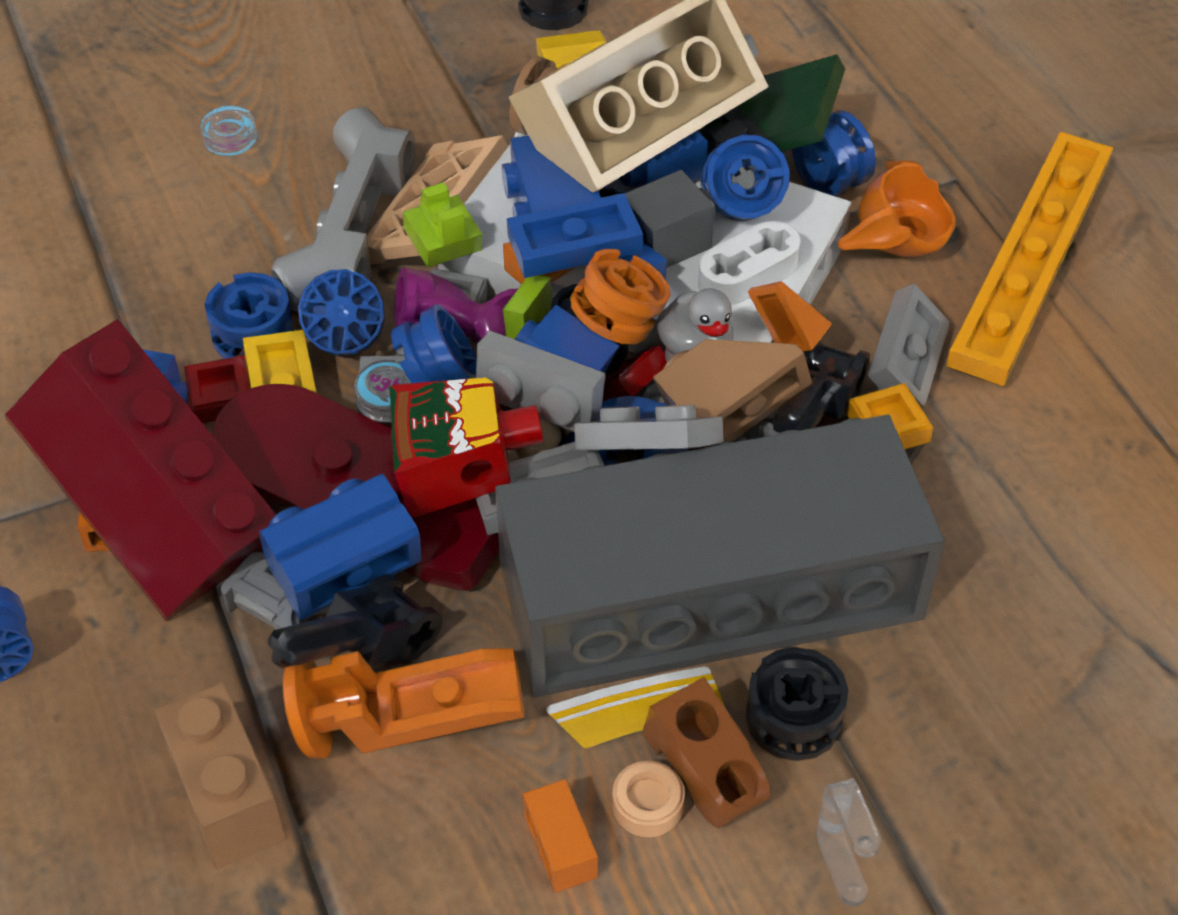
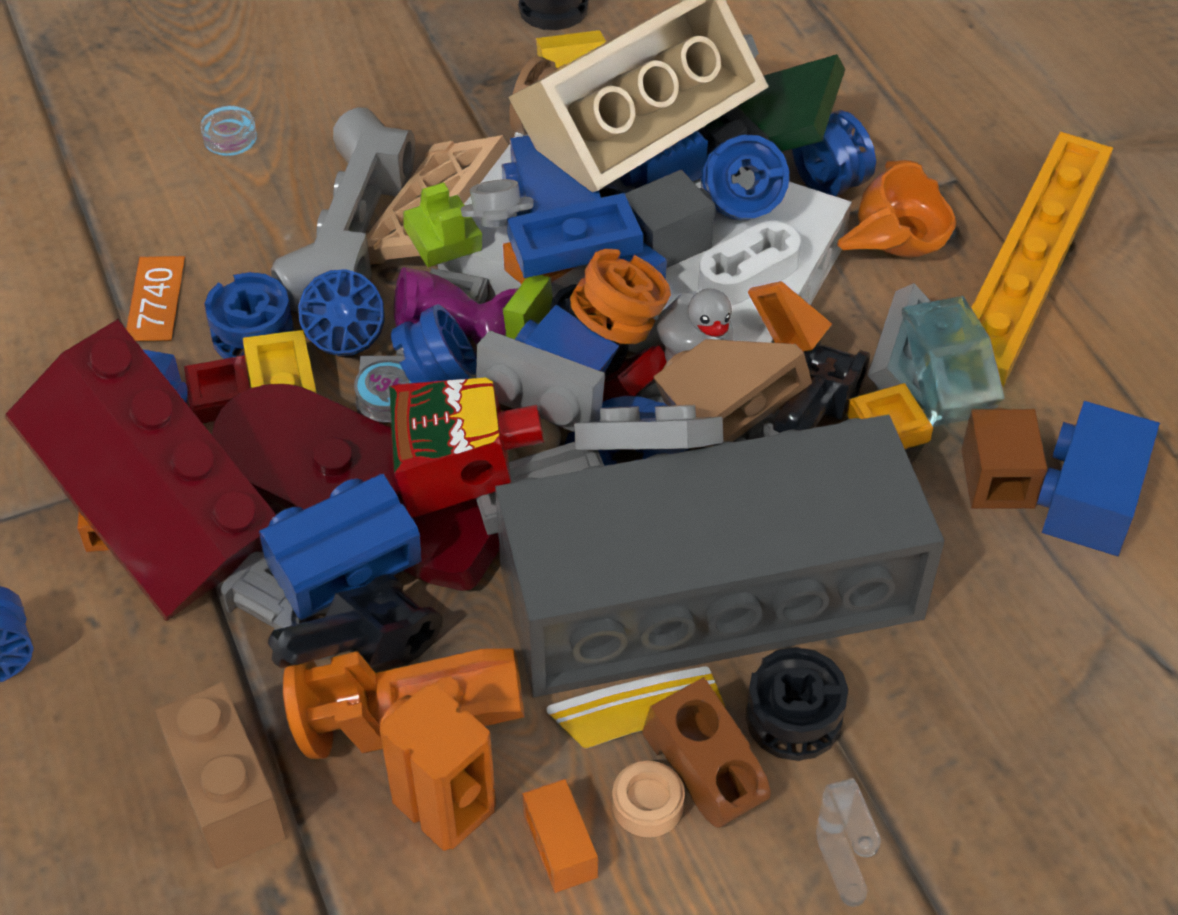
none -> orange sticker [126,256,185,341]
none -> orange brick [380,683,496,851]
none -> light grey plate [461,179,534,228]
none -> clear light blue slope [901,296,1005,426]
none -> dark orange brick [961,408,1047,509]
none -> blue brick [1037,401,1160,557]

